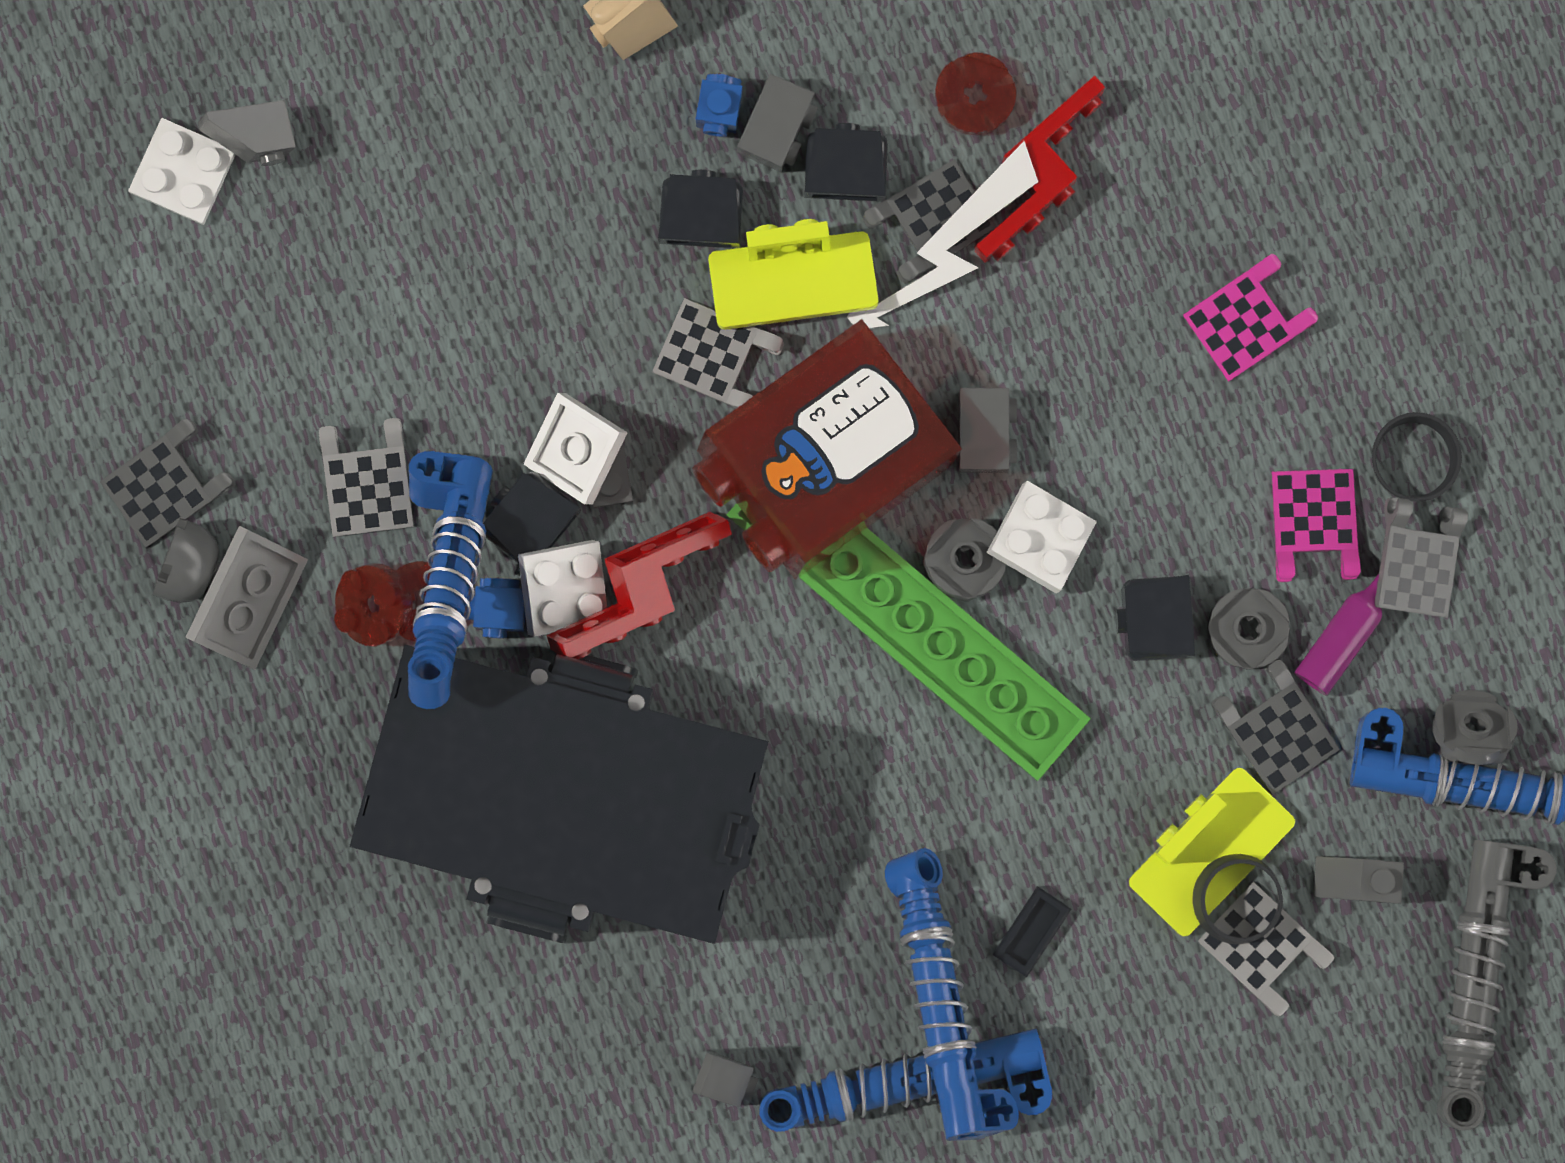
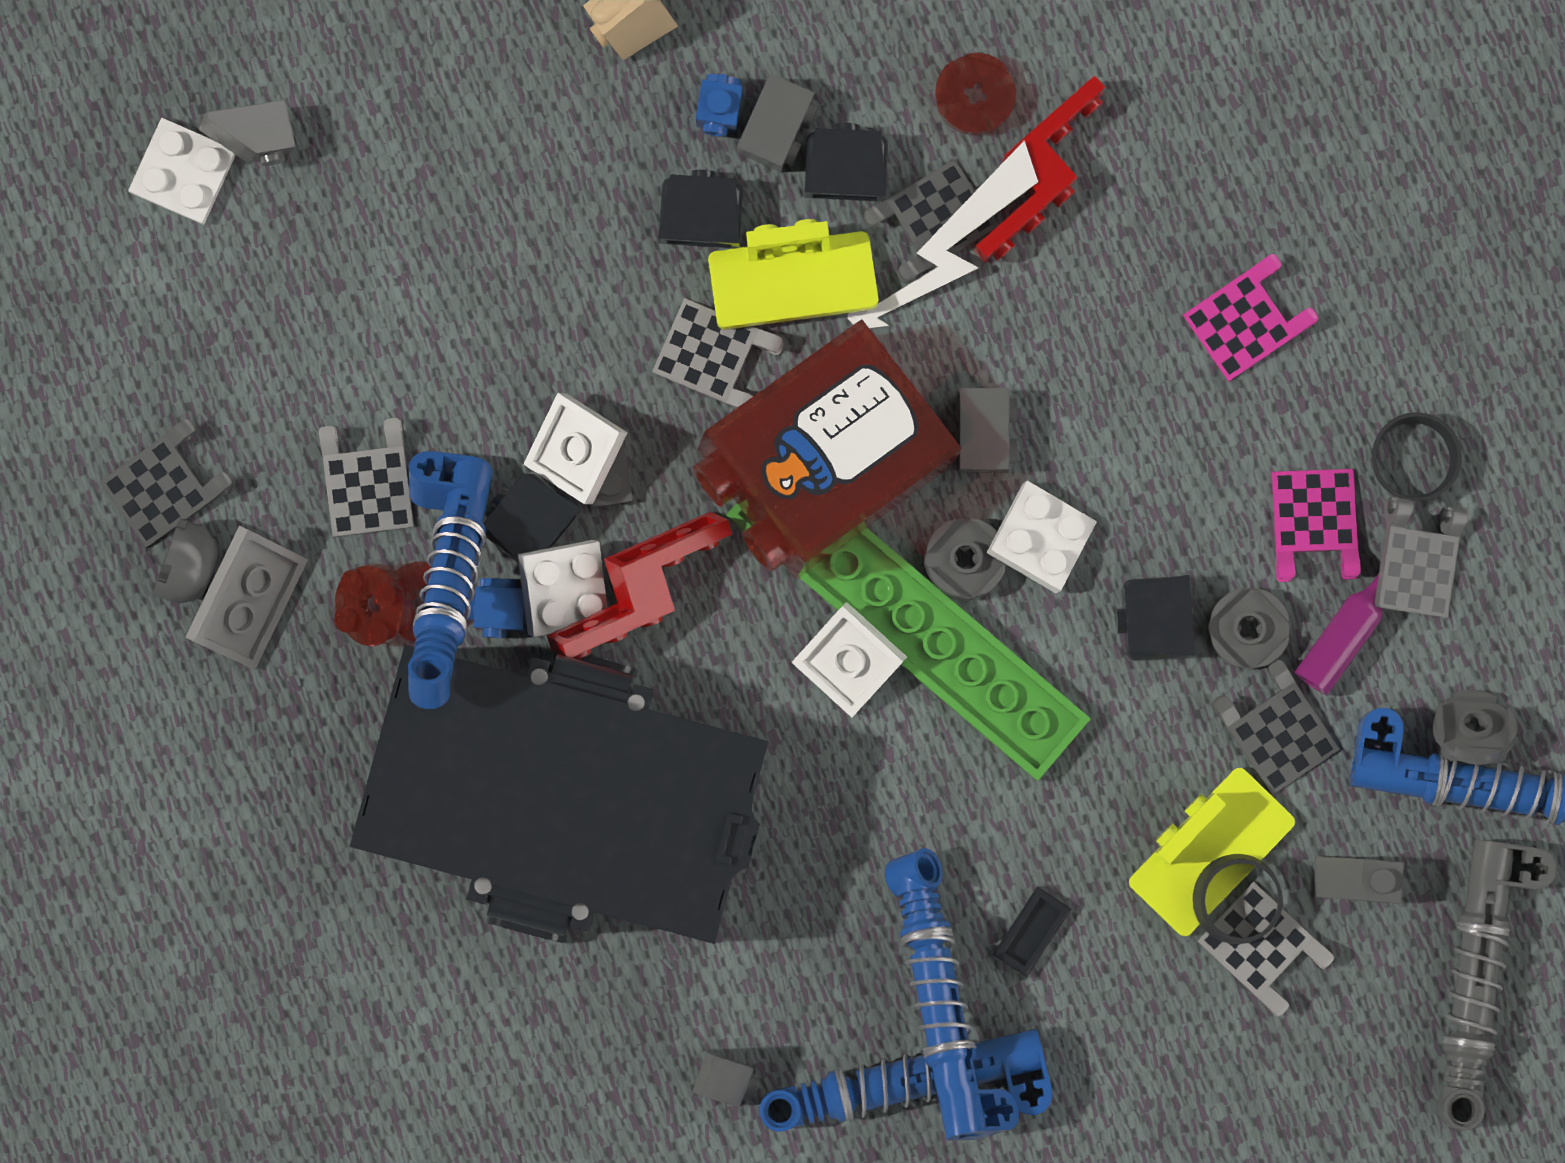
none -> white plate [792,602,907,717]

